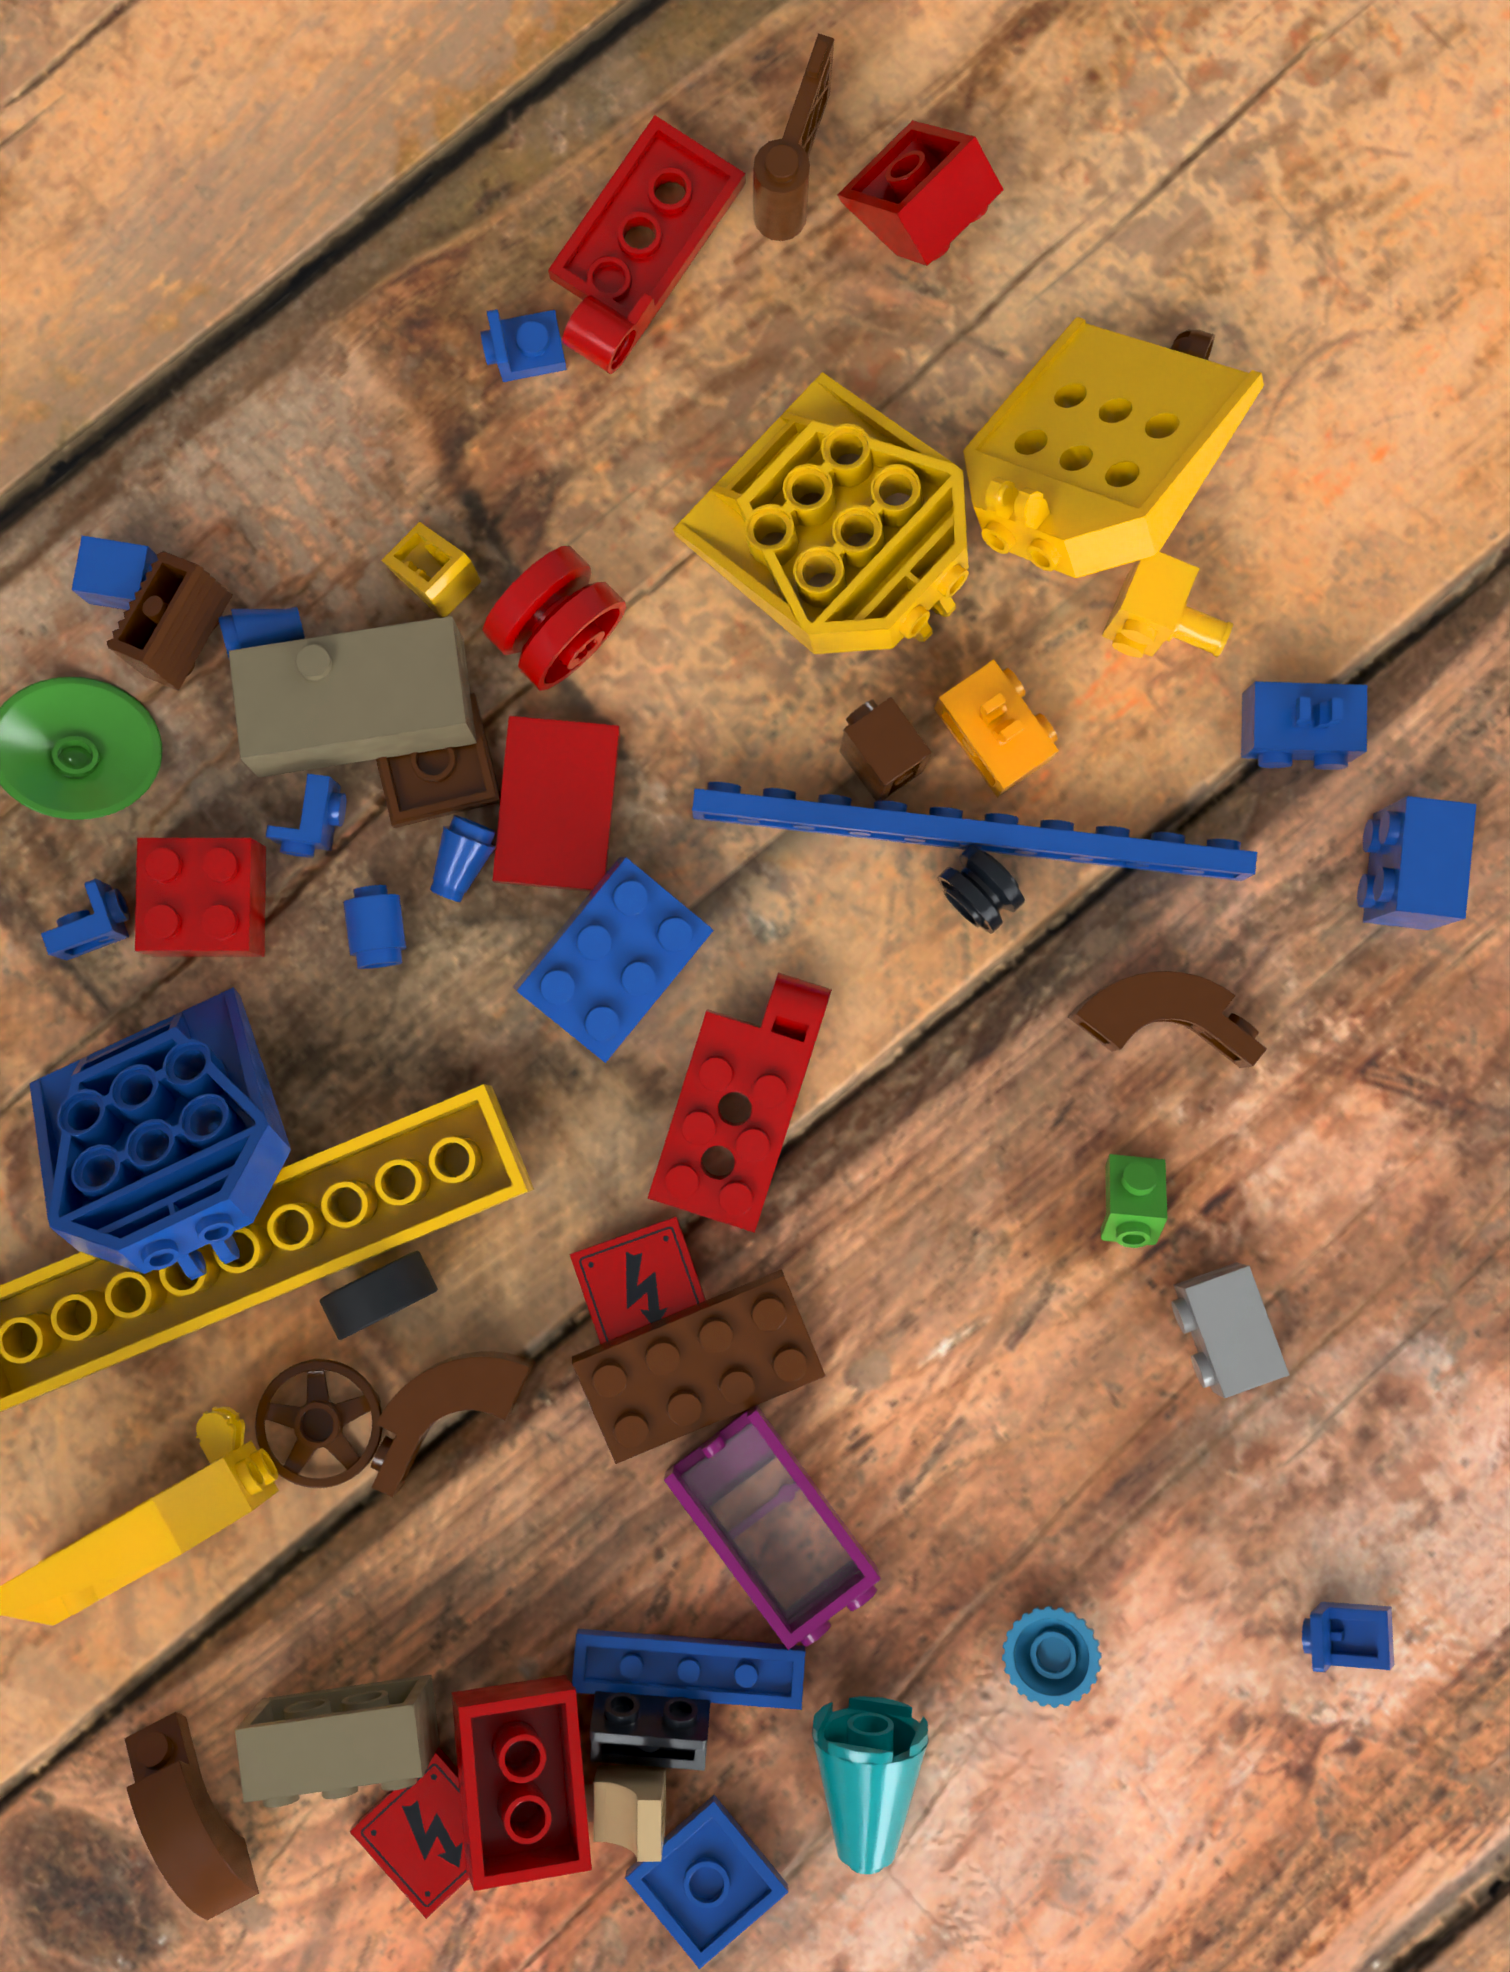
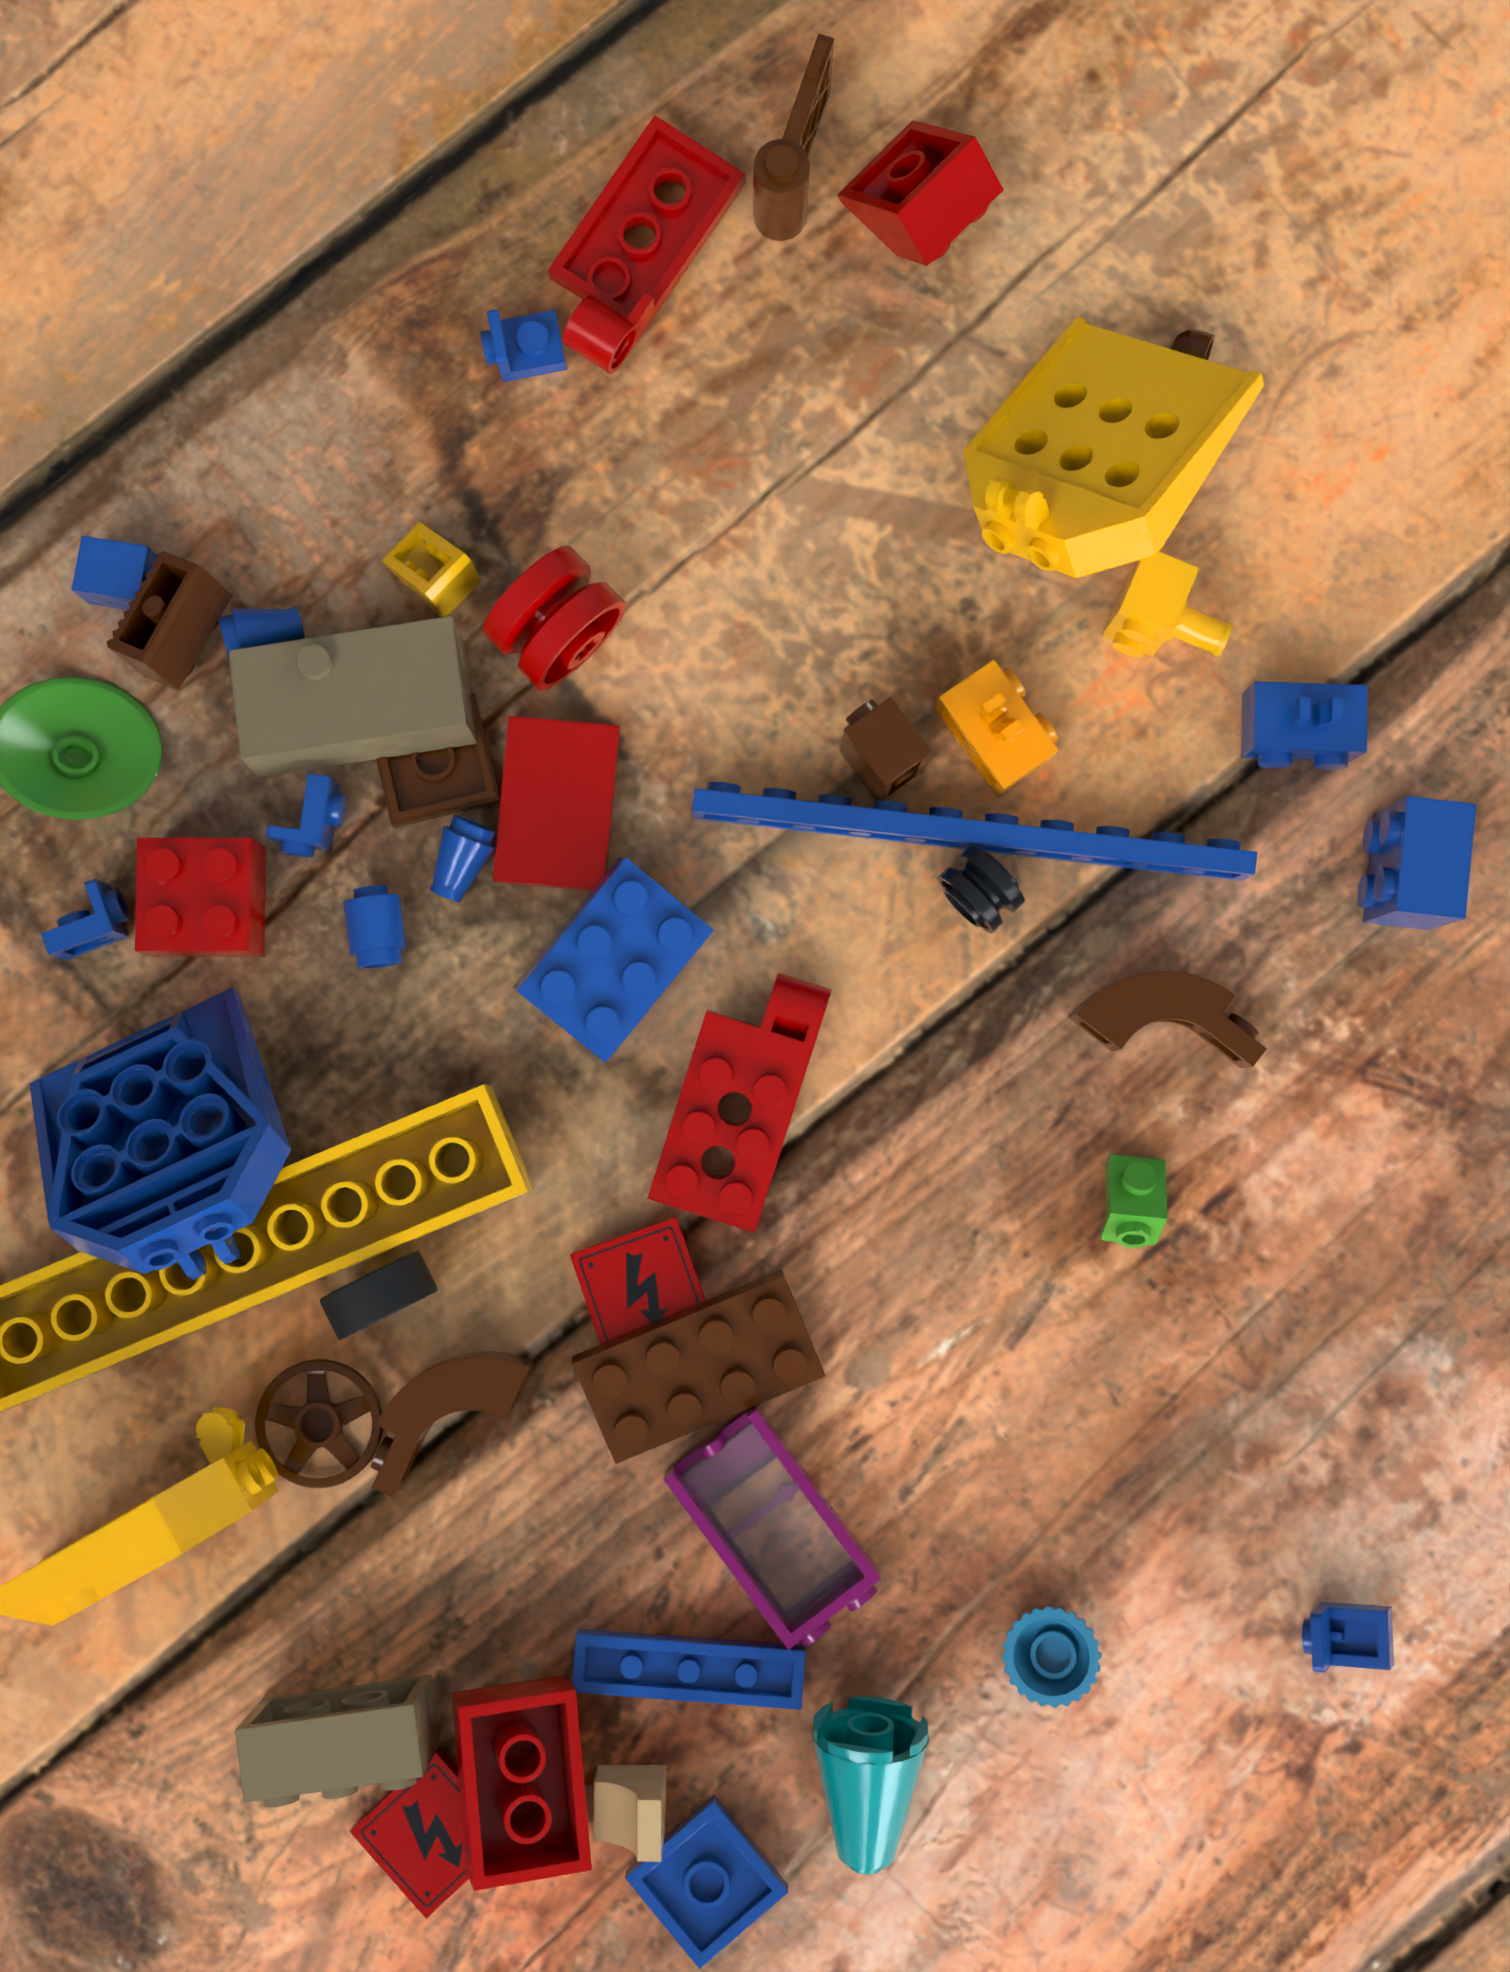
reddish brown arch [124,1712,259,1920] -> none
black bracket [590,1691,711,1771] -> none
yellow hinge [673,372,969,654] -> none
light grey brick [1171,1262,1289,1398] -> none

